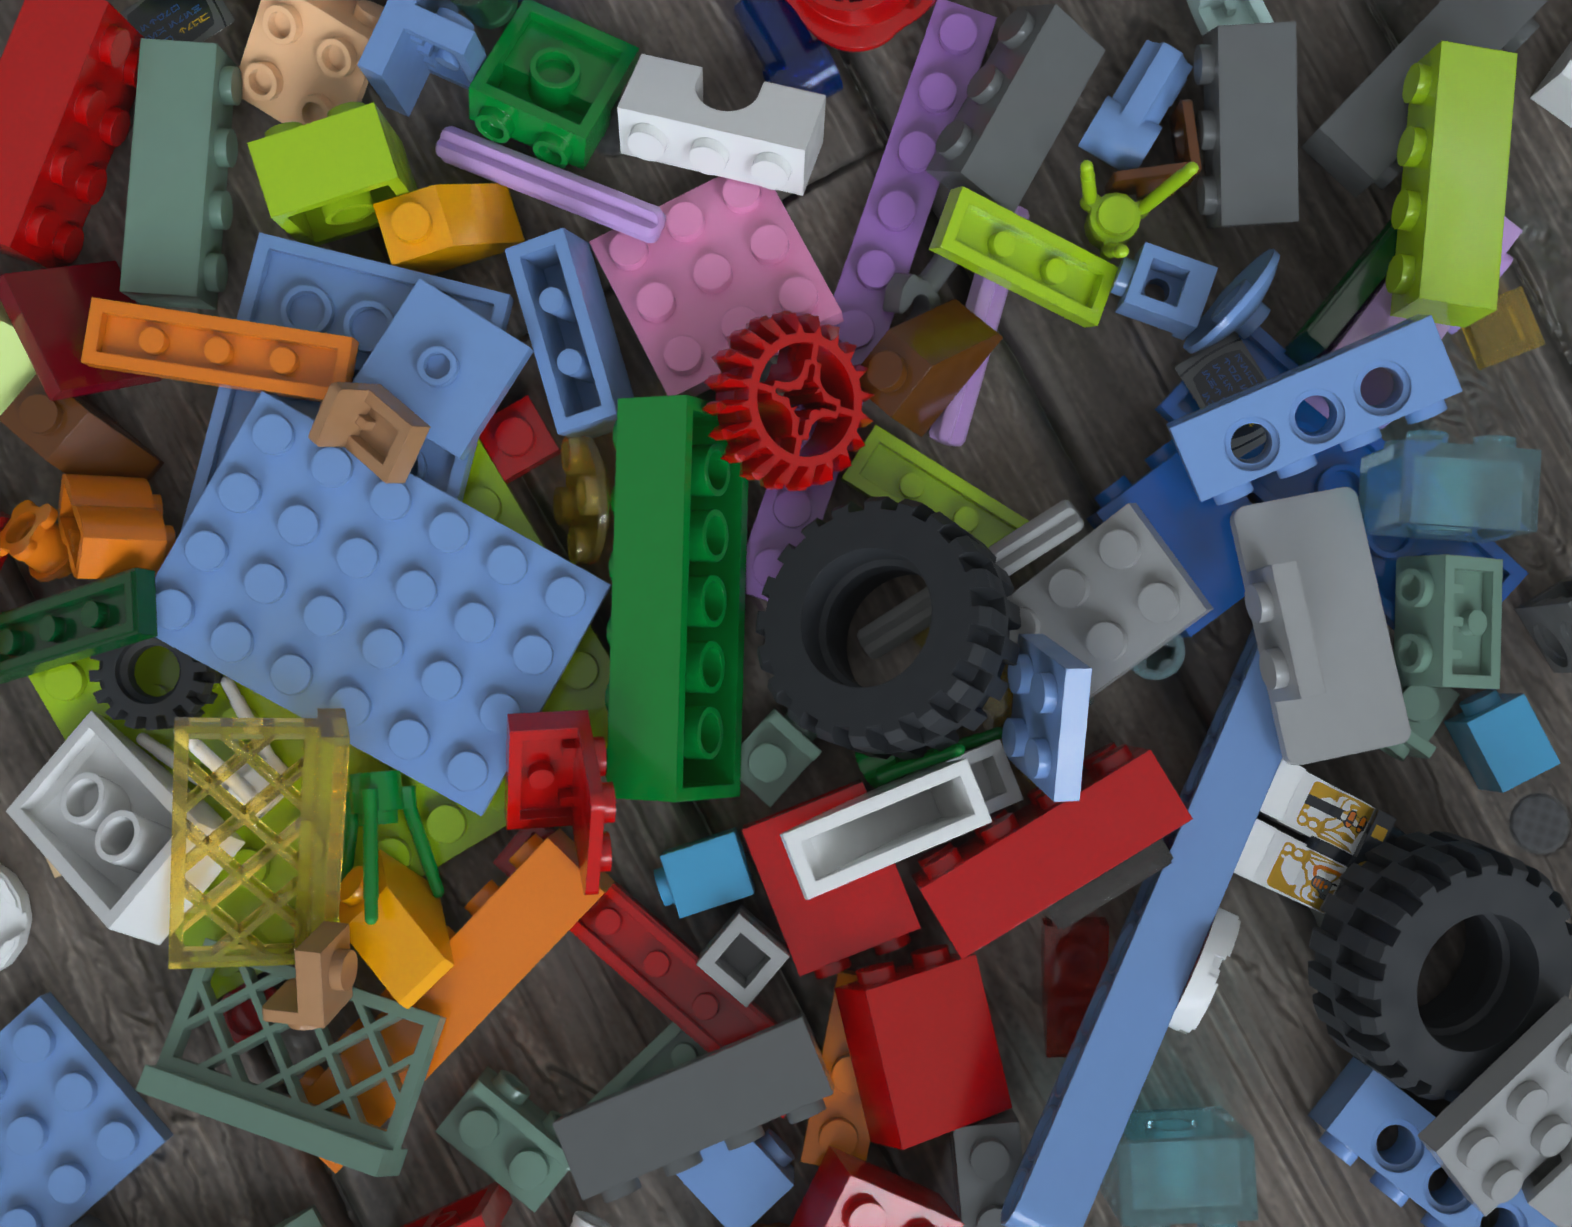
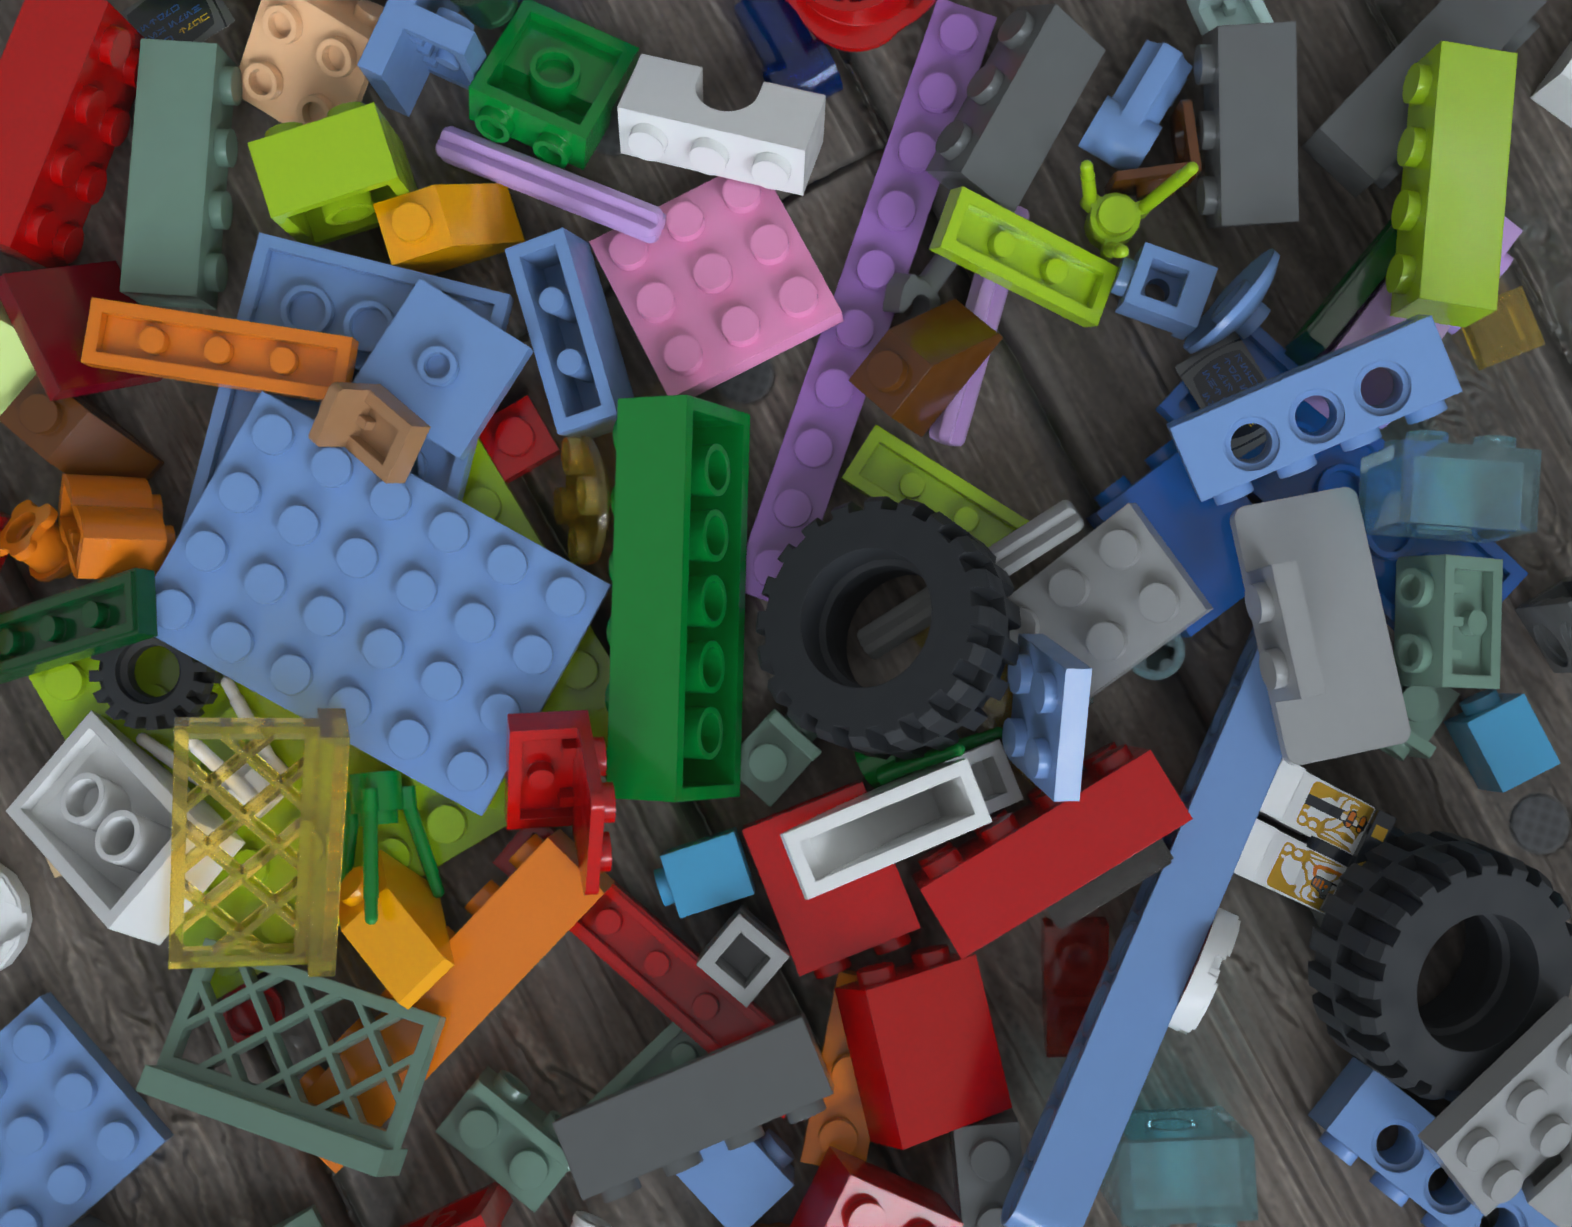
medium nougat bracket [262,921,358,1031] -> none
red gear [702,311,875,491] -> none

